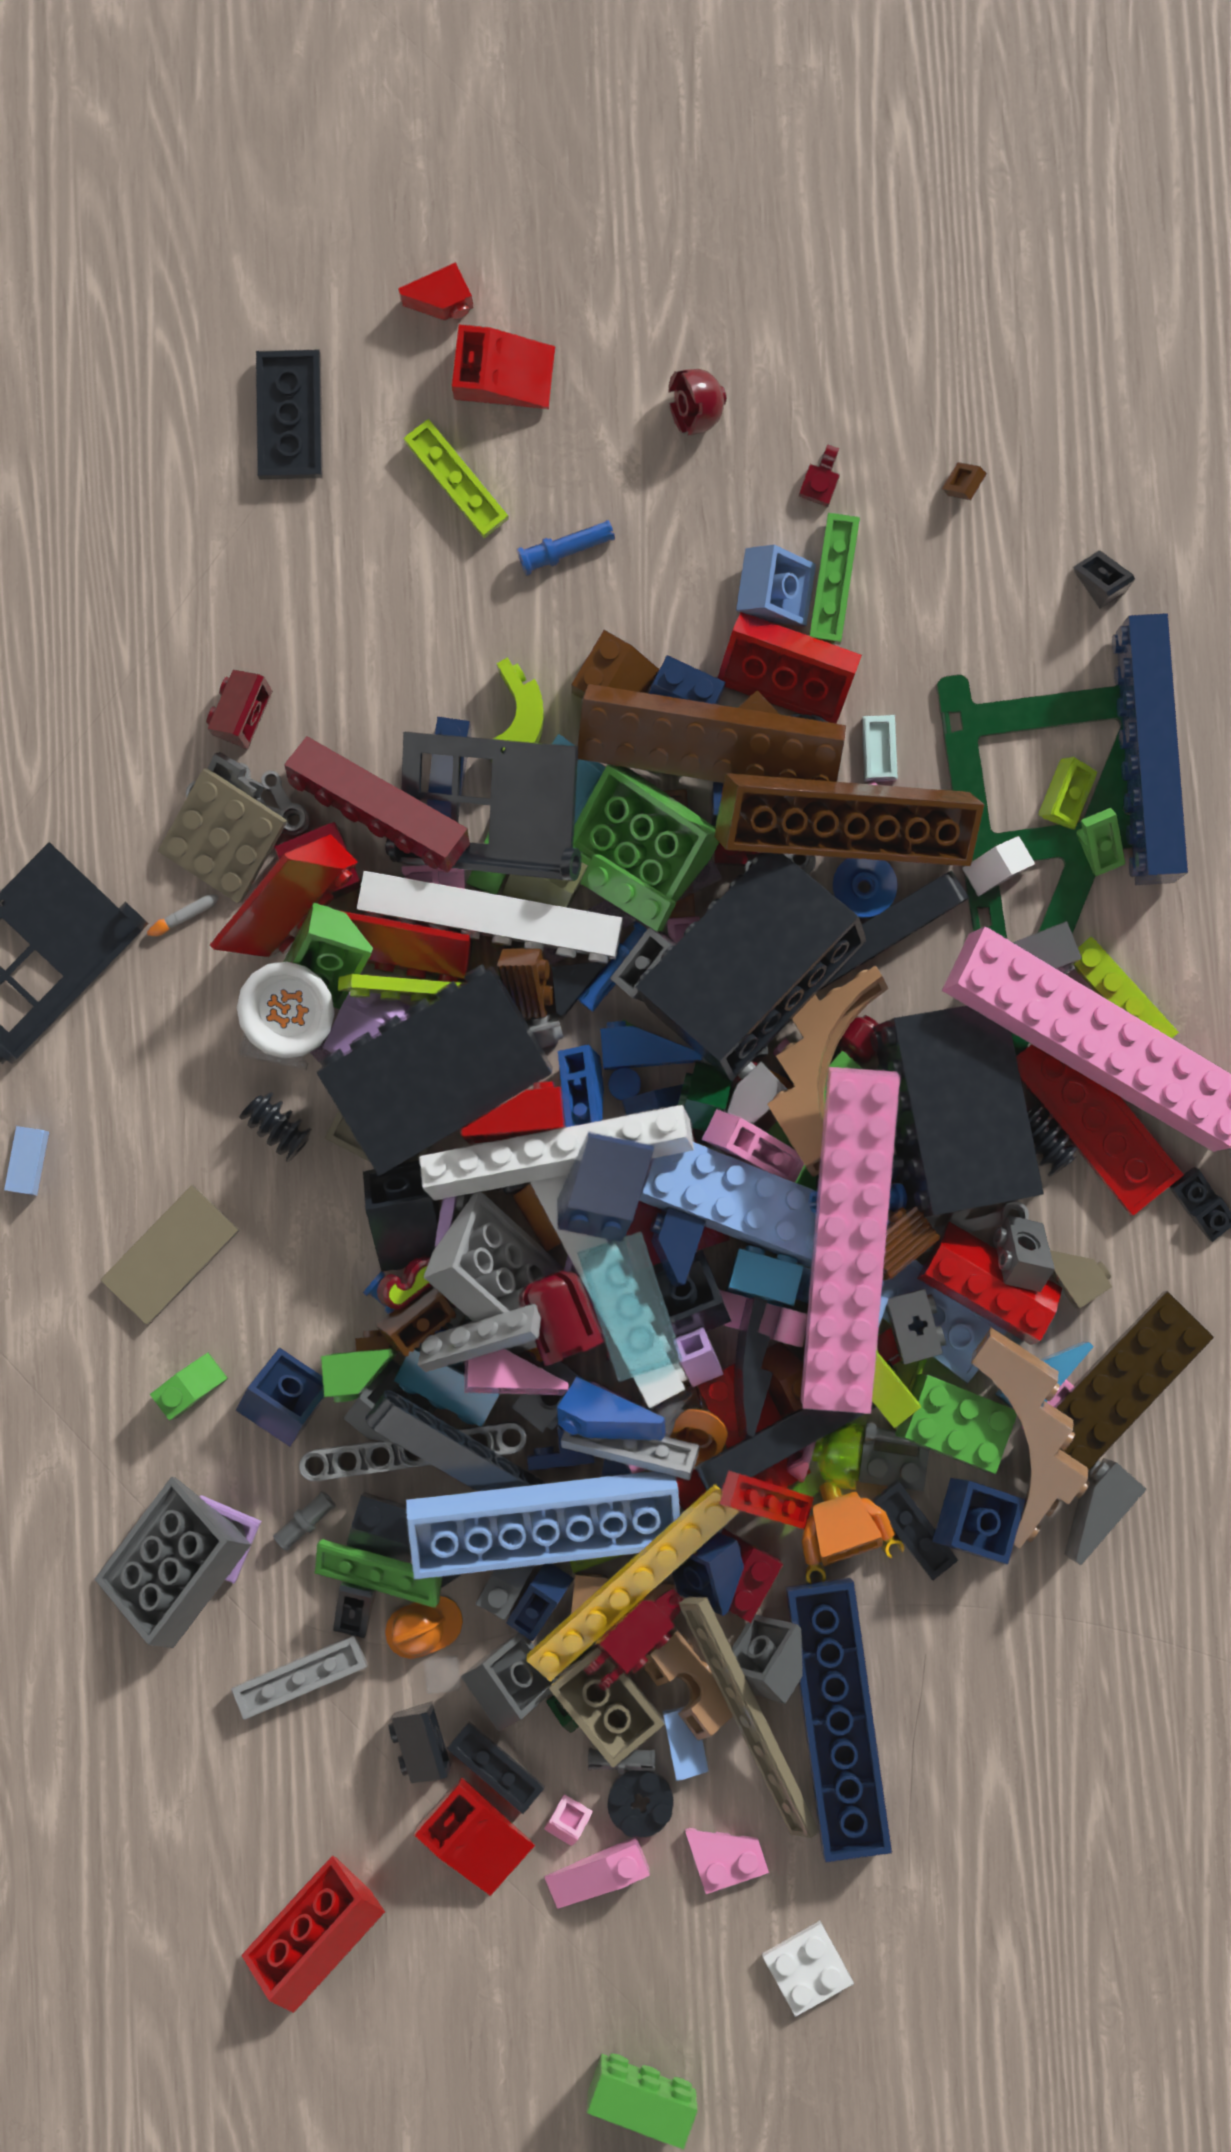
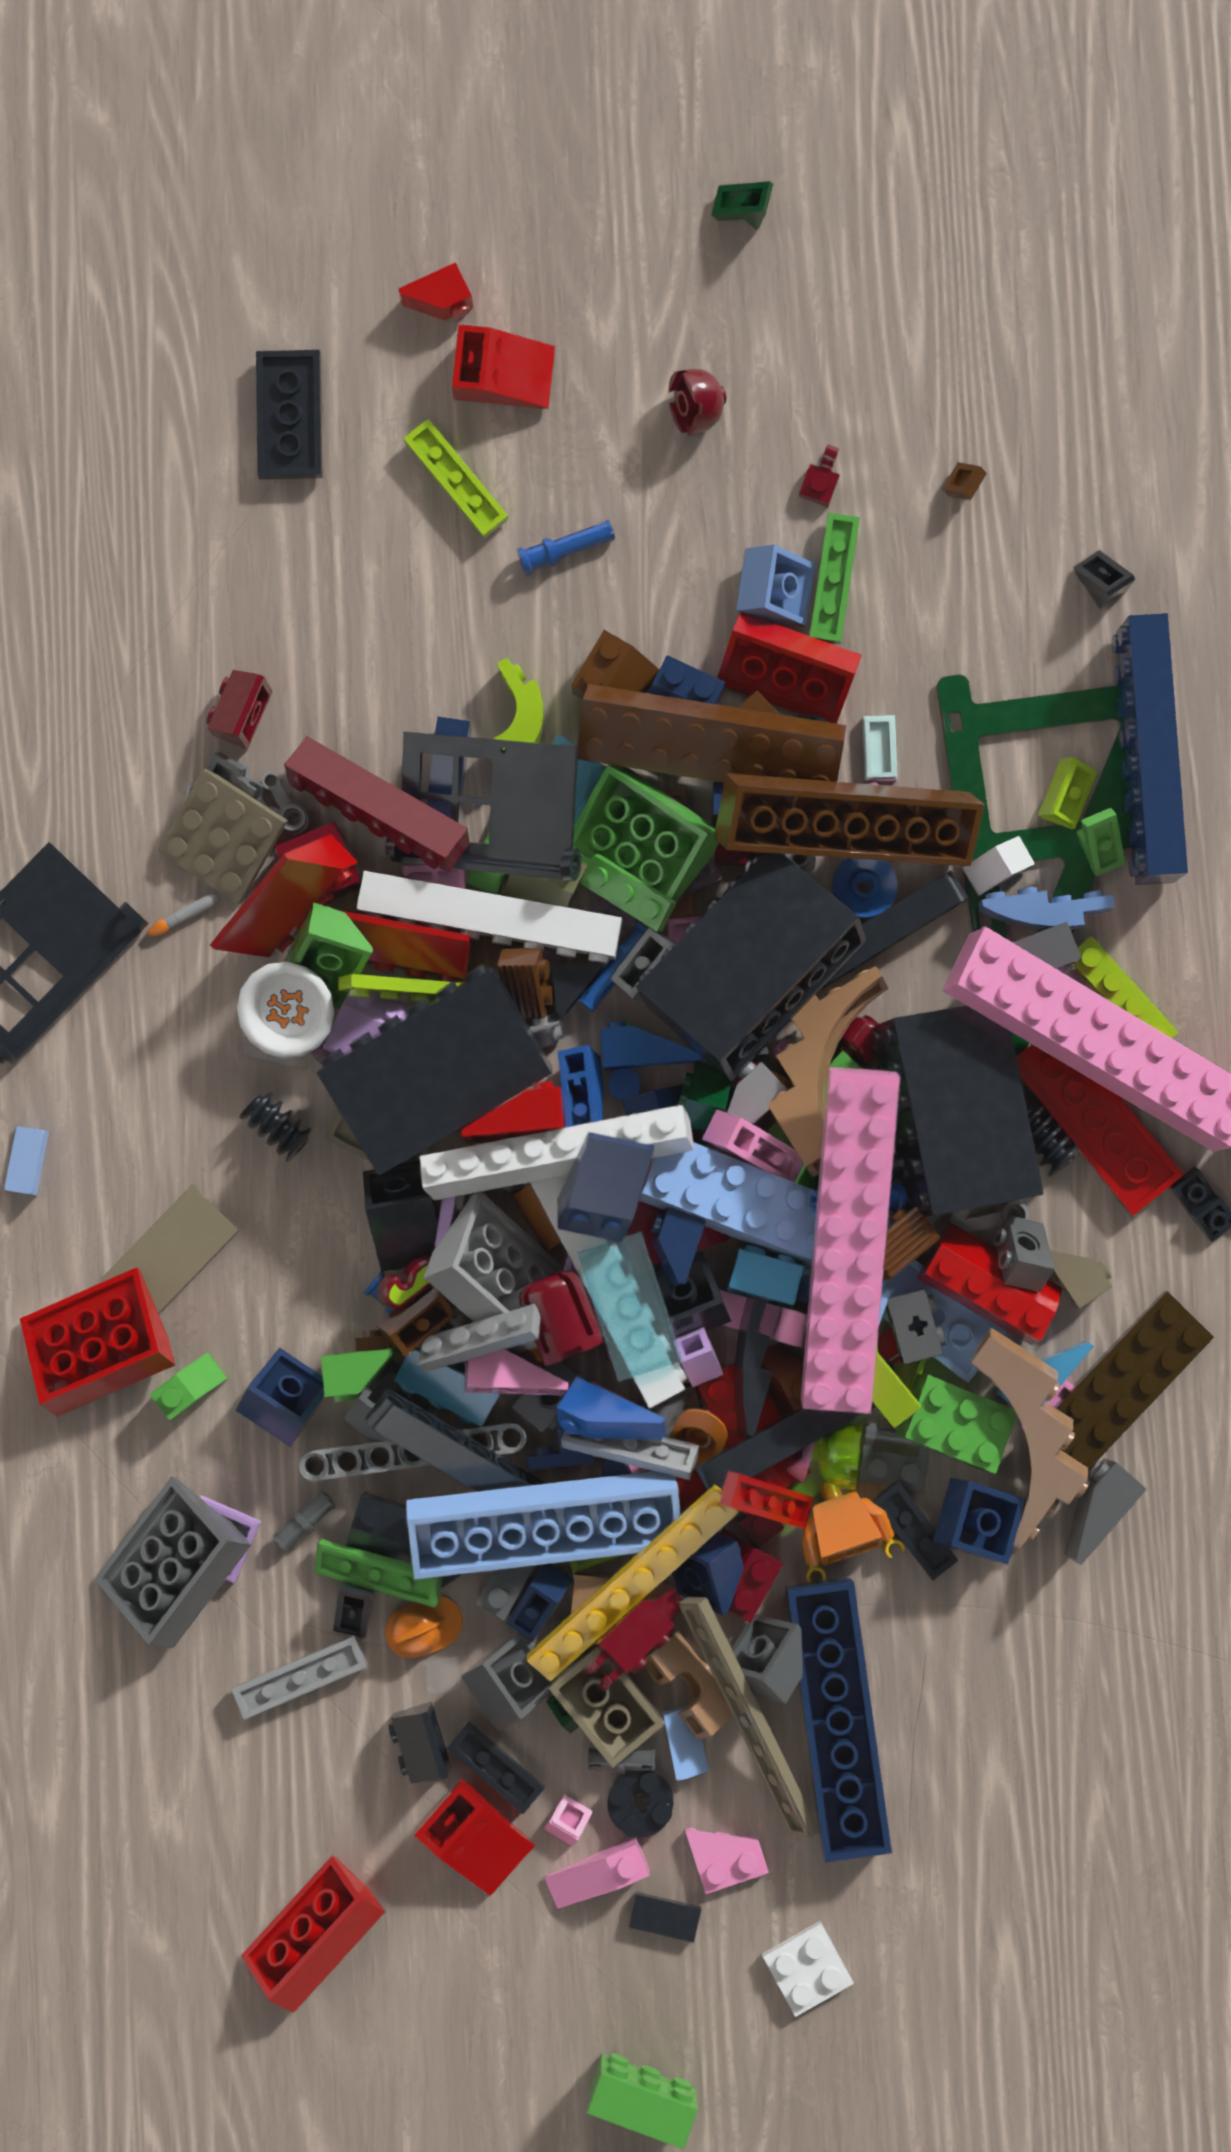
none -> red slope [19,1267,175,1417]
none -> black tile [629,1892,702,1943]
none -> dark green slope [711,181,773,230]
none -> dark red plate [738,1511,784,1548]
none -> medium blue slope [977,887,1115,930]

